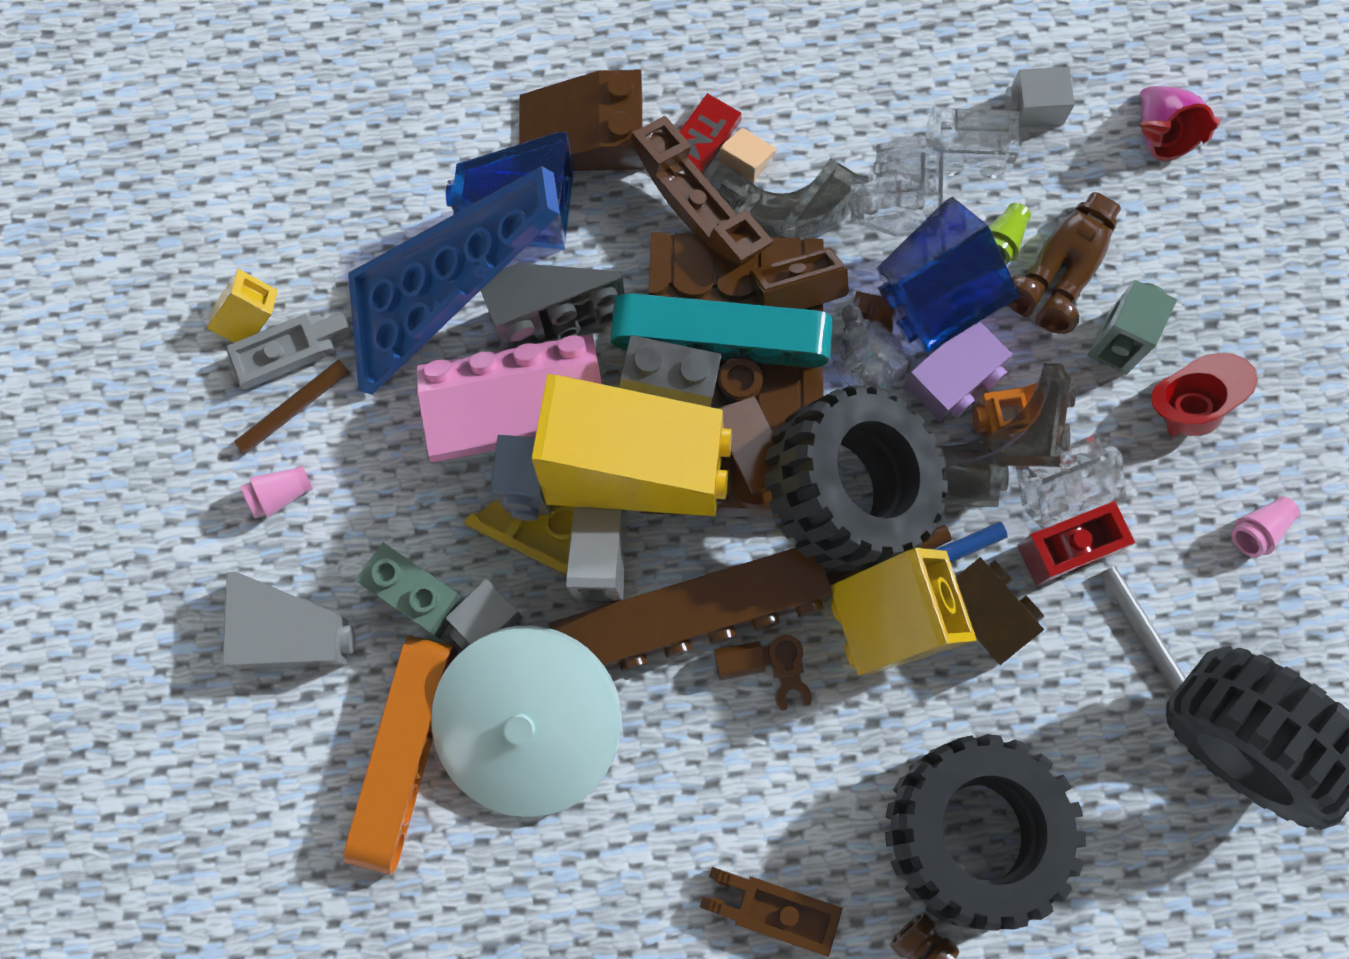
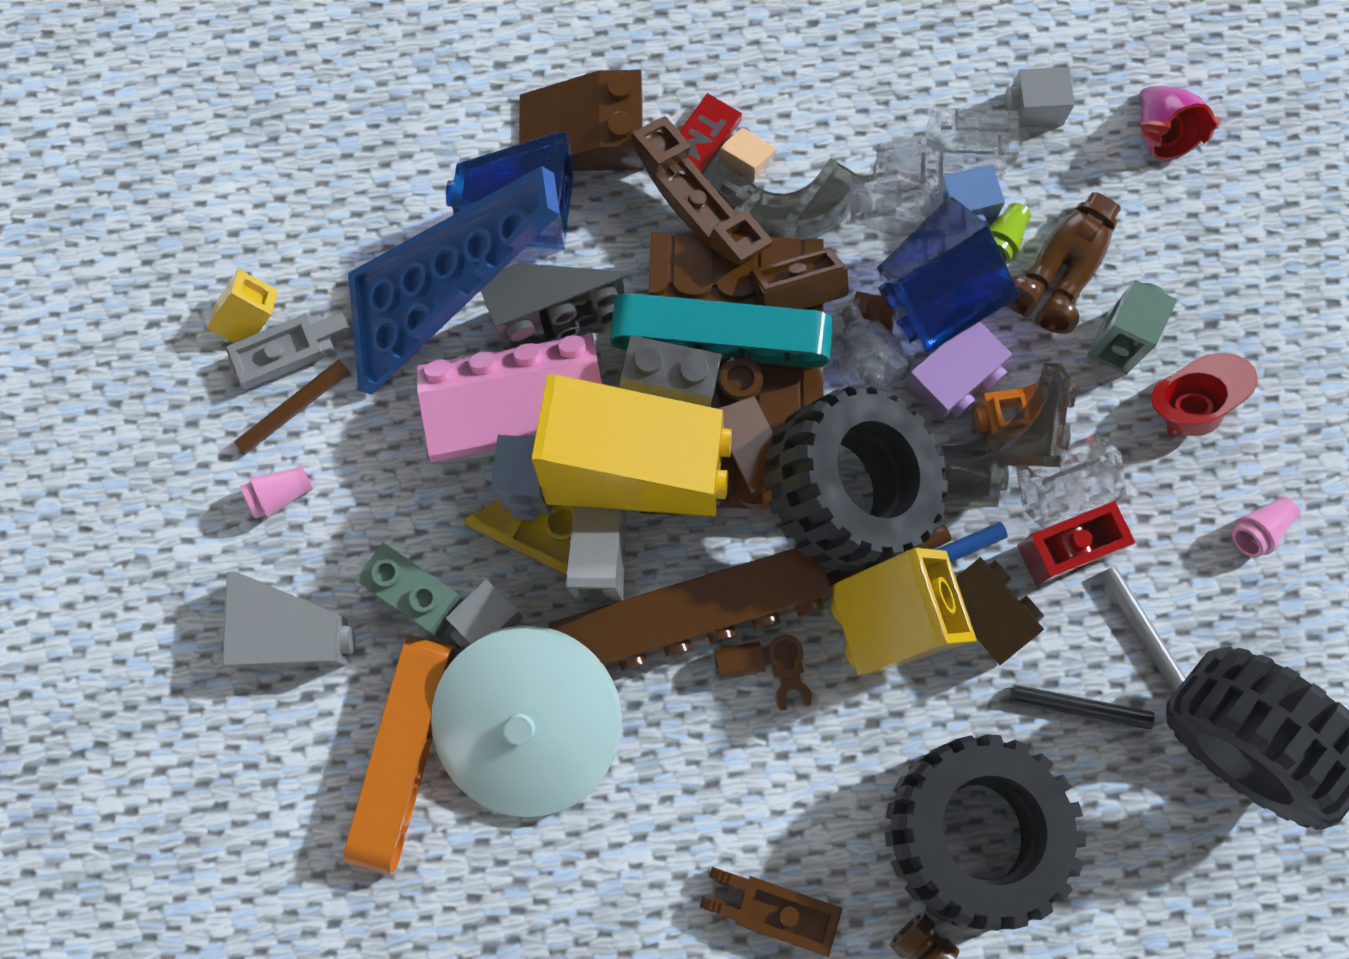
none -> medium blue brick [932,164,1005,233]
none -> black bar [1010,684,1155,730]

